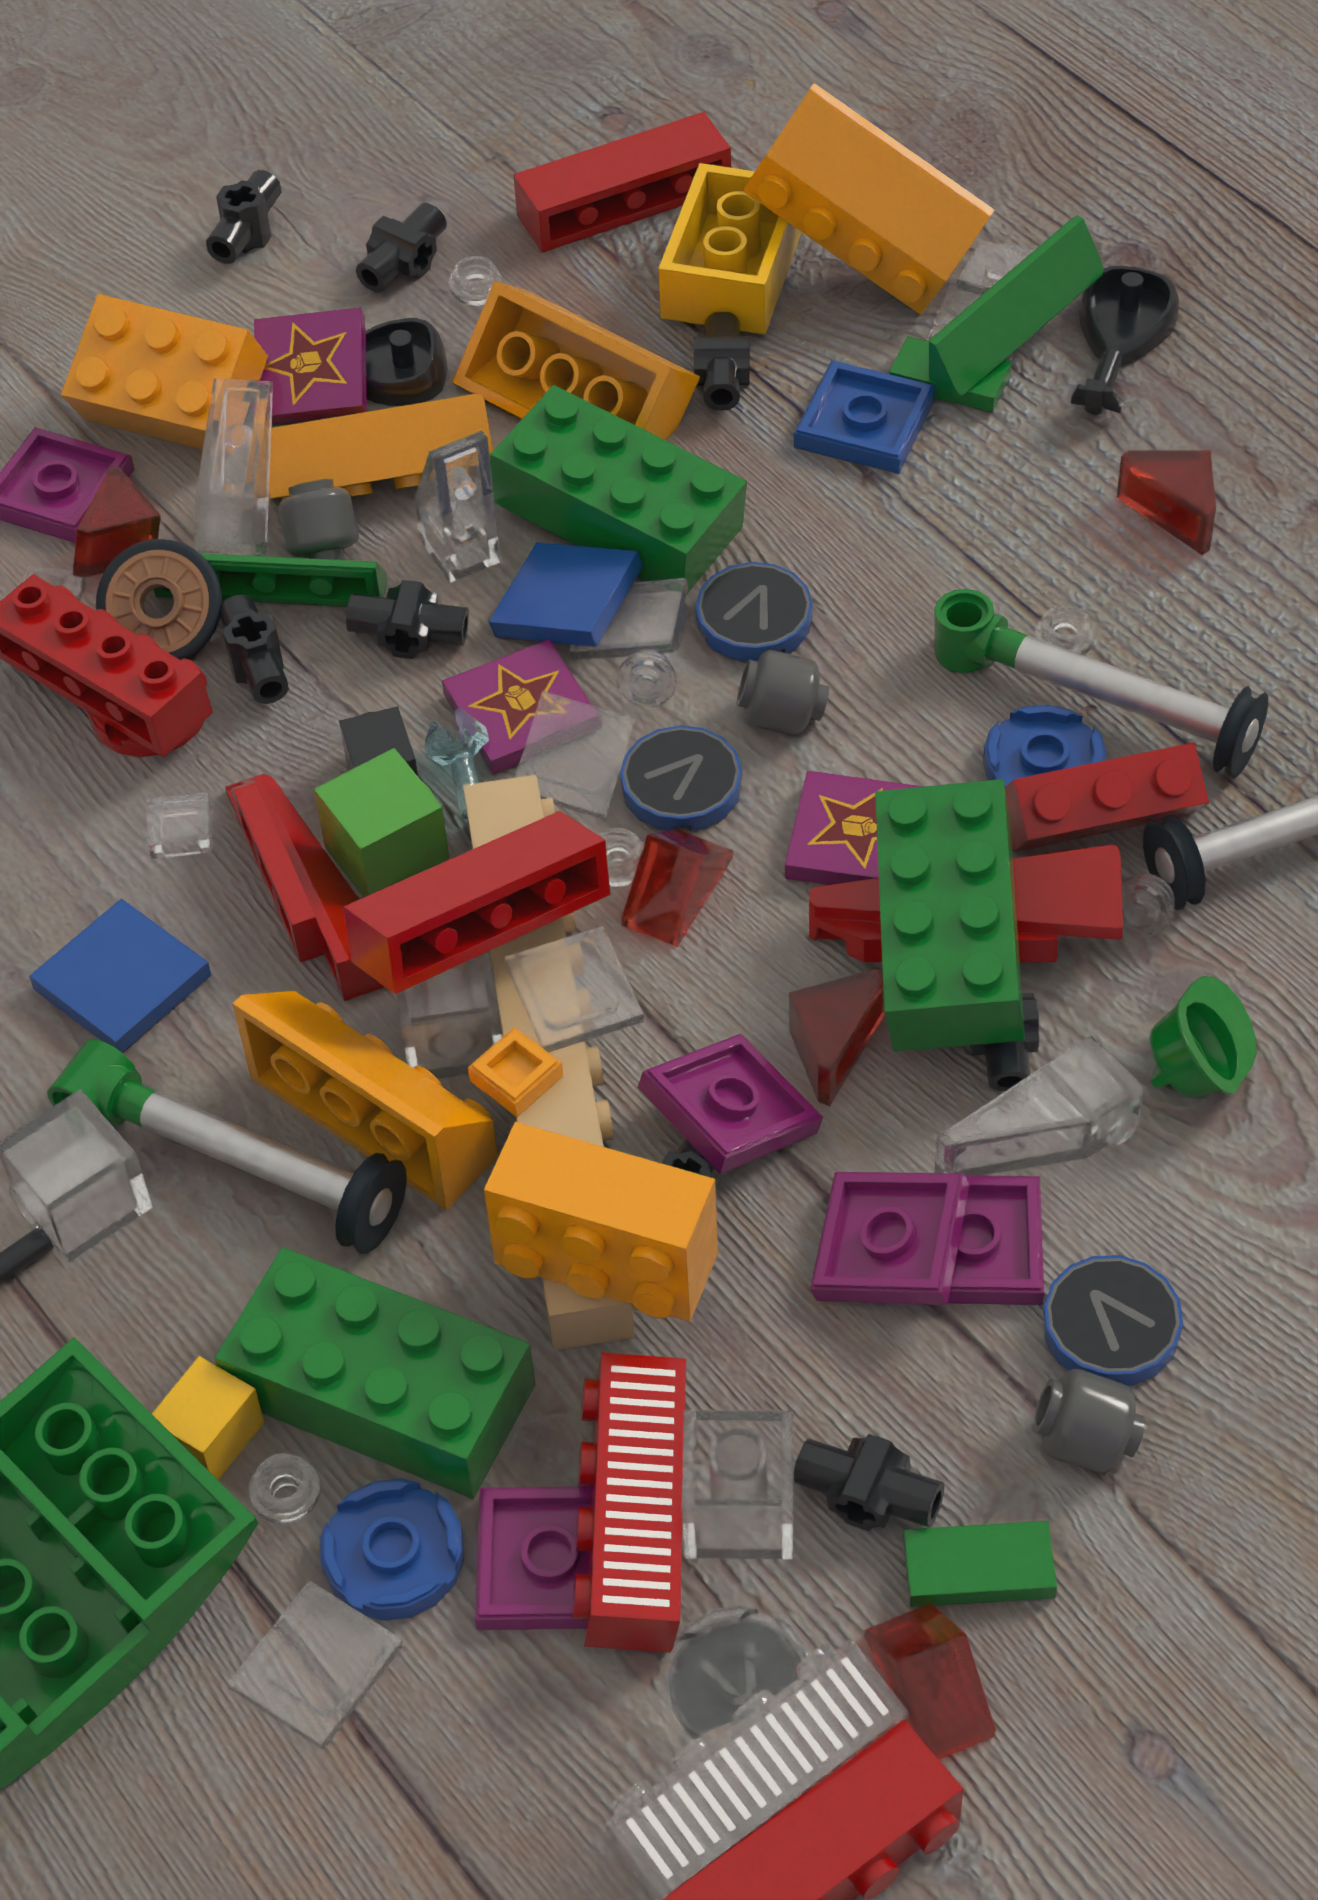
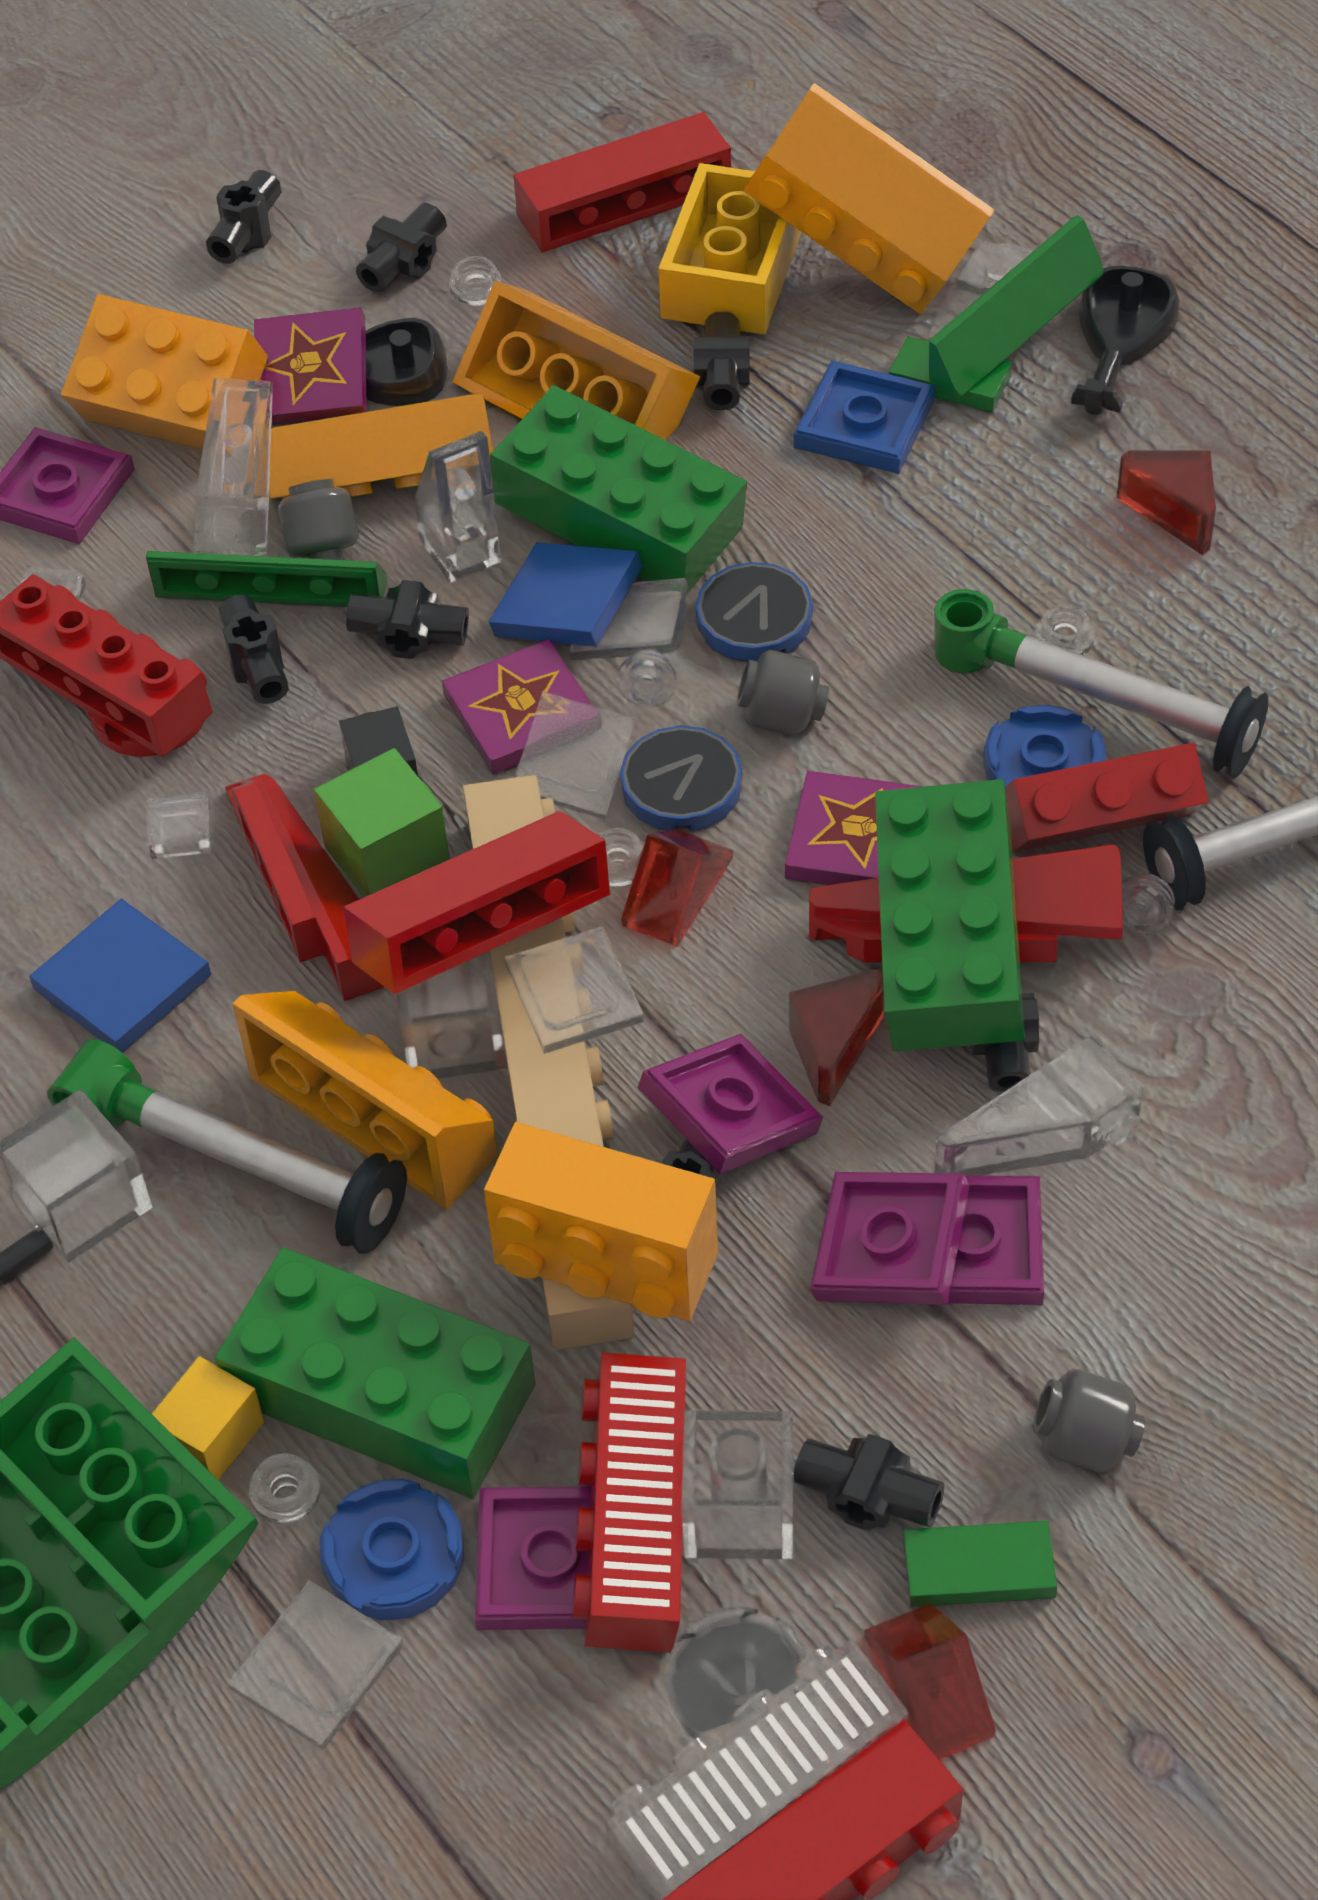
clear red slope [72,466,161,578] -> none
medium nougat wheel [96,539,222,660] -> none
clear light blue bar [425,708,489,820] -> none
light orange tile [468,1027,563,1117] -> none
black tile [1043,1255,1183,1386] -> none
green piece [1149,976,1257,1098] -> none

